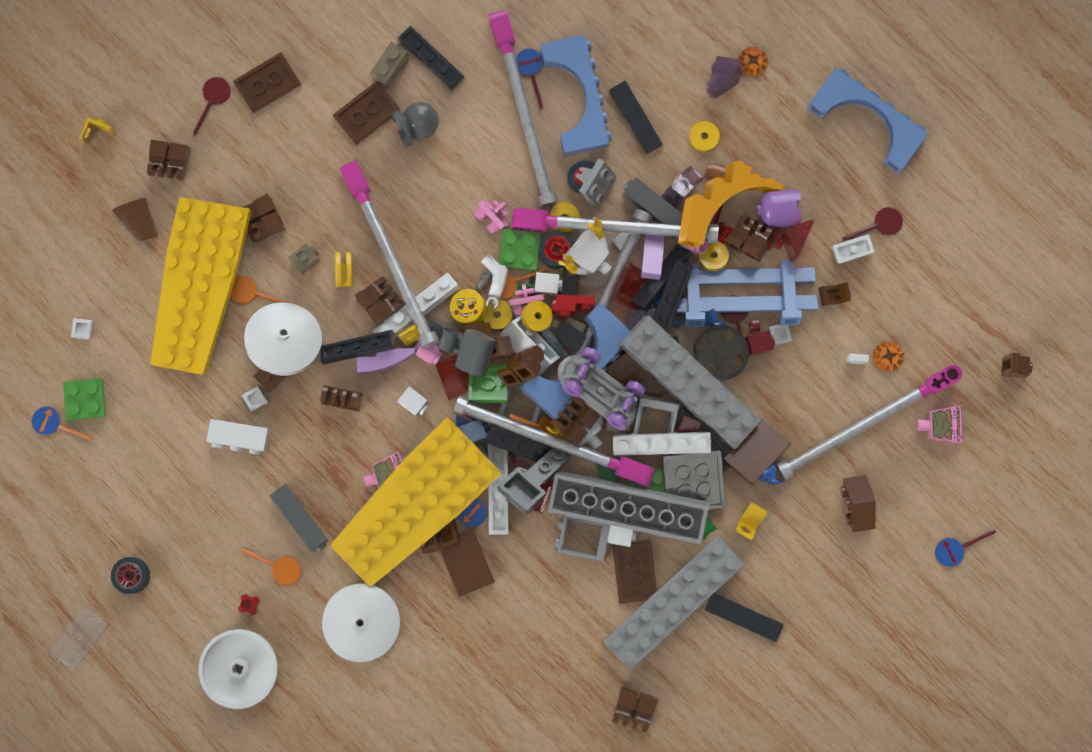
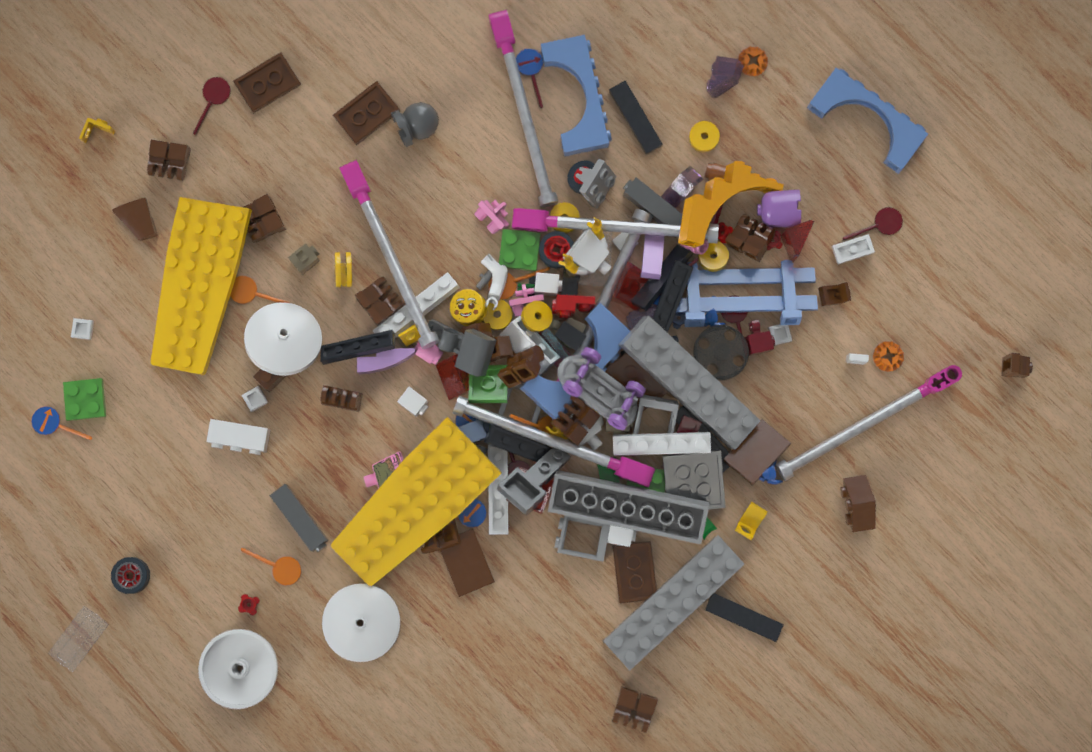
dark tan brick [370,42,408,88] -> none
black tile [397,25,464,91] -> none
torso [917,406,963,444] -> none
blue piece [935,530,996,567] -> none

